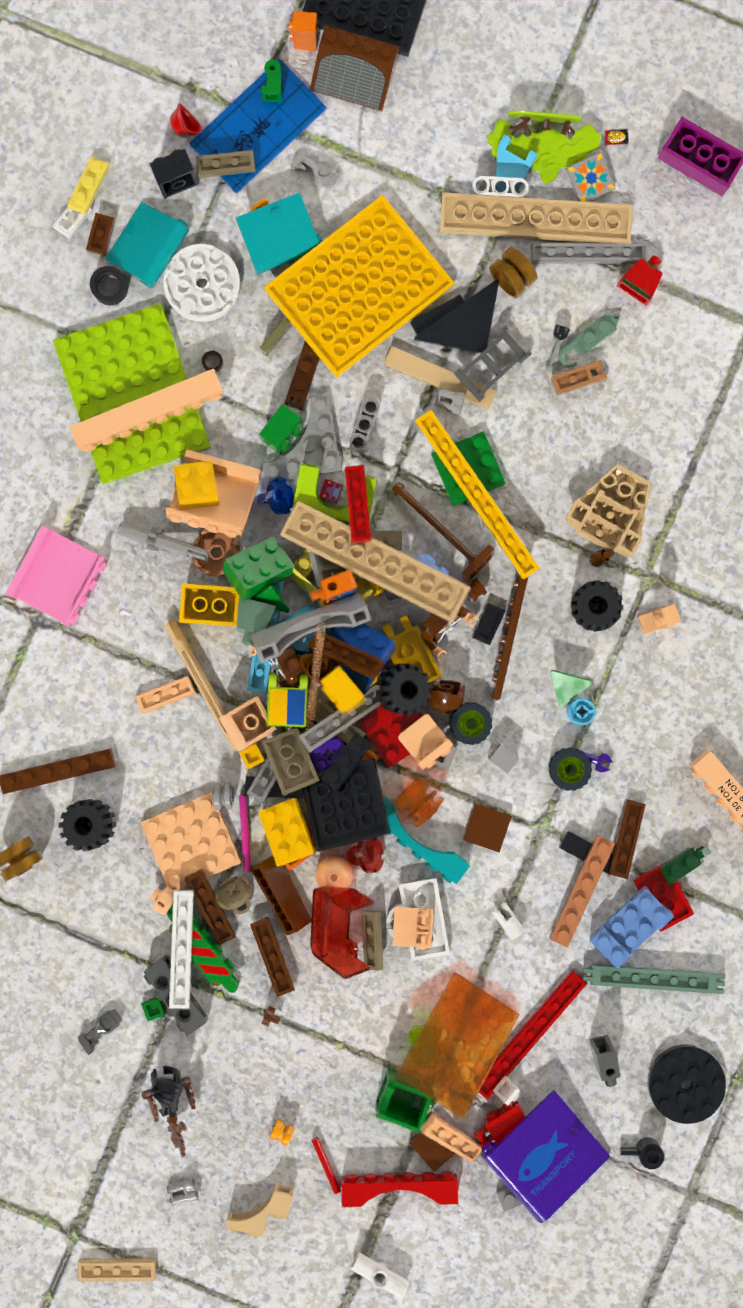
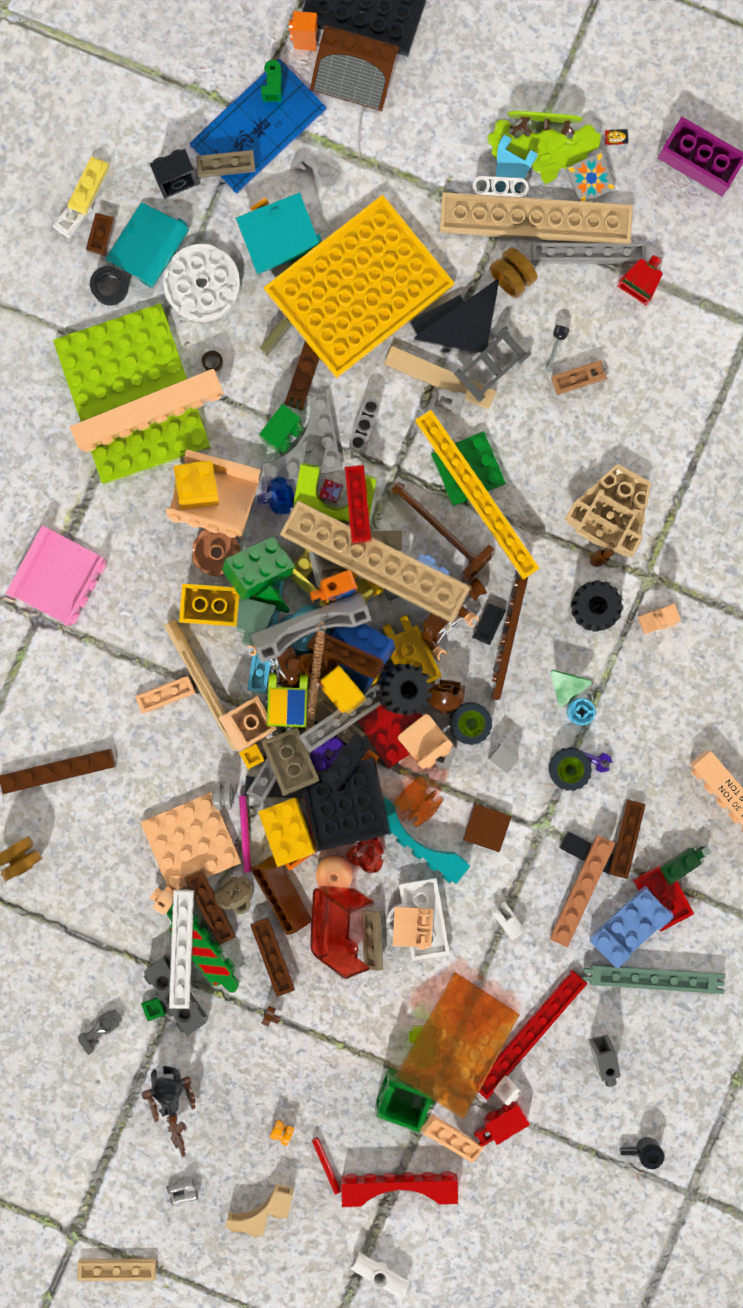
black wheel [59,799,116,851] -> none
light grey piece [118,522,210,561] -> none
red helmet [170,103,202,138] -> none
reddish brown tile [409,1115,456,1172] -> none
dark purple door [481,1090,610,1223] -> none
light grey plate [496,1187,522,1211] -> none
sand green plate [558,314,621,367] -> none
black plate [647,1044,726,1124] -> none

